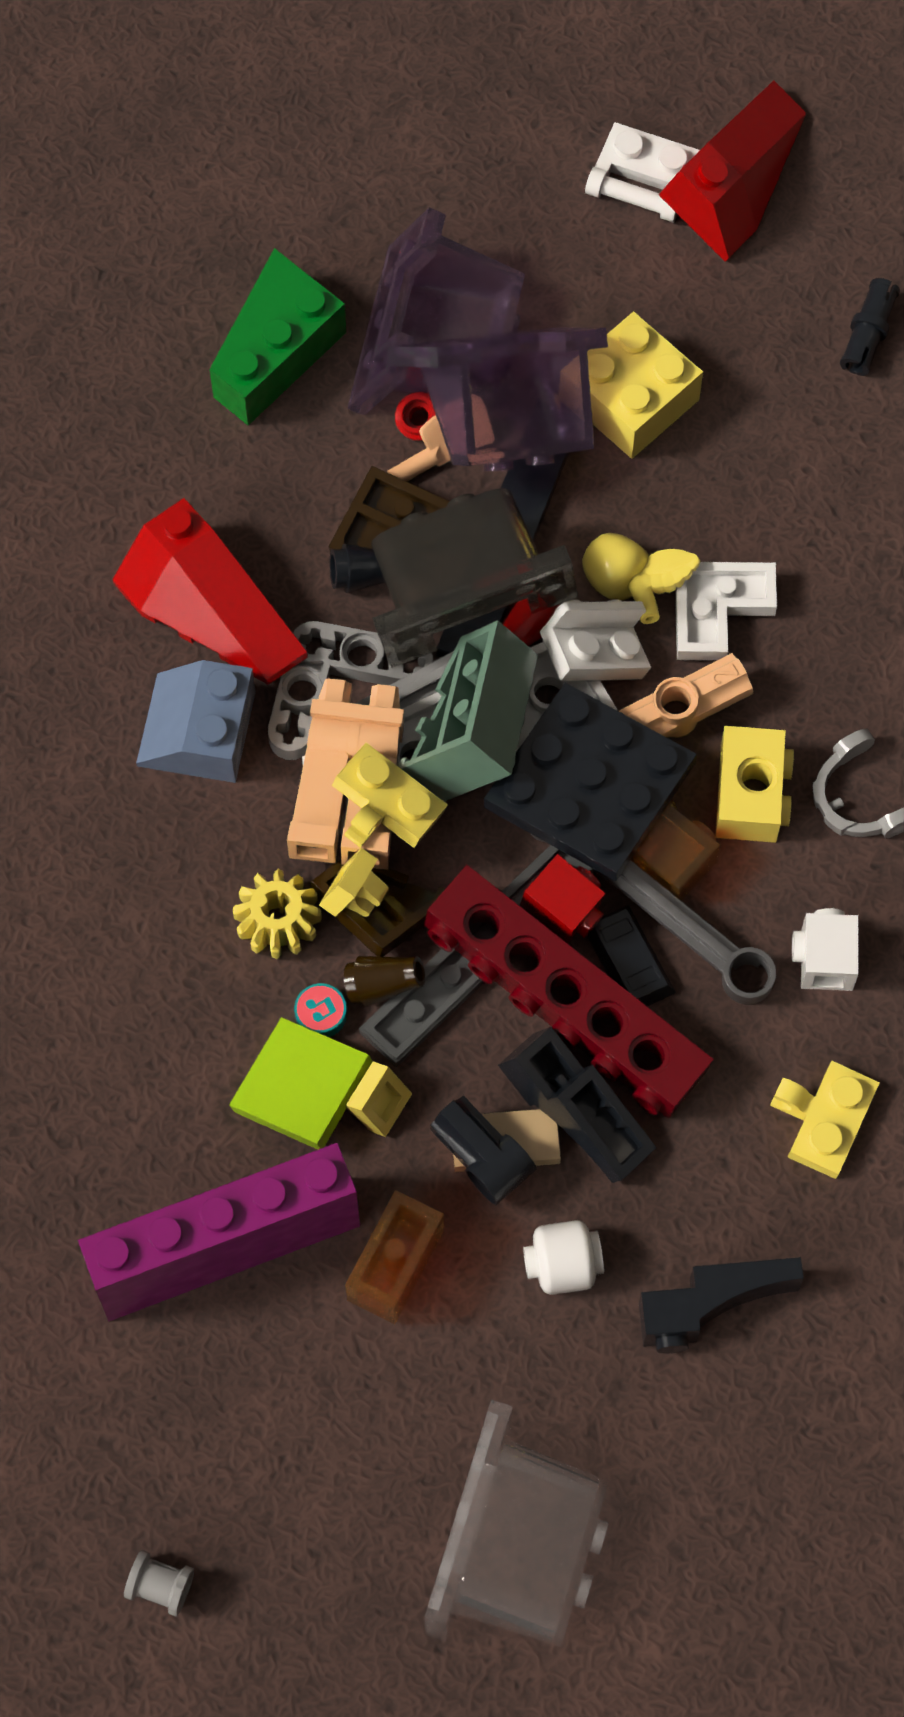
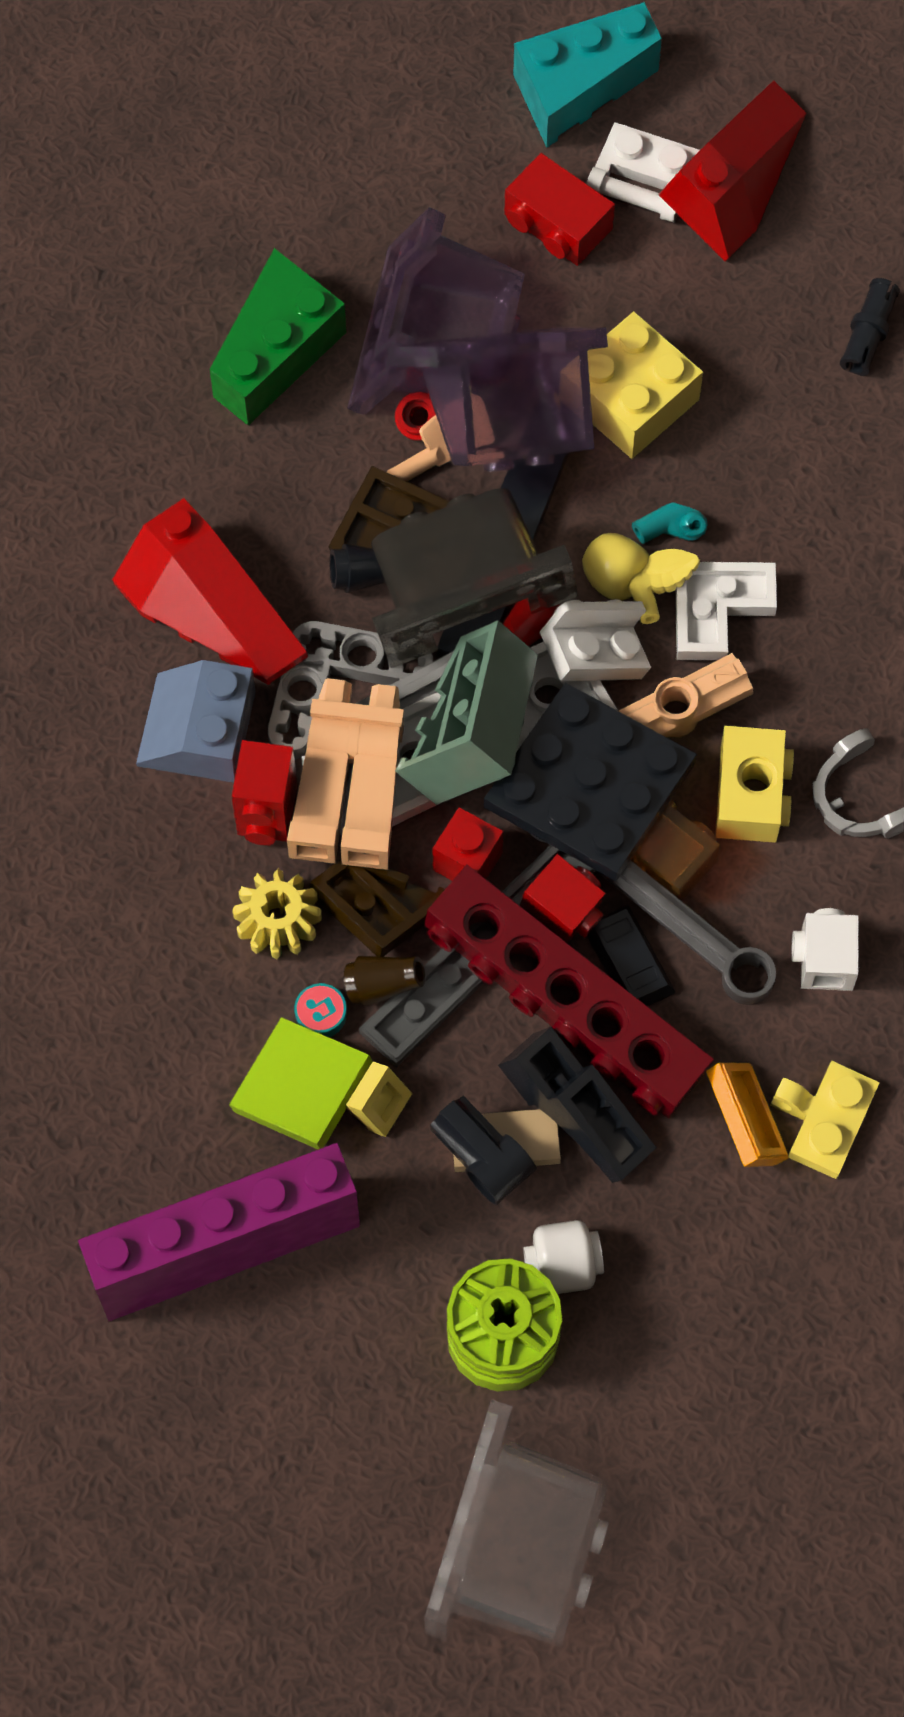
light grey bush [124,1550,194,1617] -> none
light yellow tile [319,848,389,917] -> none
light yellow plate [332,743,448,848] -> none
clear orange brick [345,1190,444,1324] -> none
black slope [639,1257,804,1354] -> none
none -> red brick [231,740,298,845]
none -> red brick [433,807,503,881]
none -> lime wheel [447,1258,562,1392]
none -> red brick [504,153,615,266]
none -> teal wedge [513,2,662,148]
none -> teal arm [632,503,708,544]
none -> light orange tile [706,1063,789,1167]

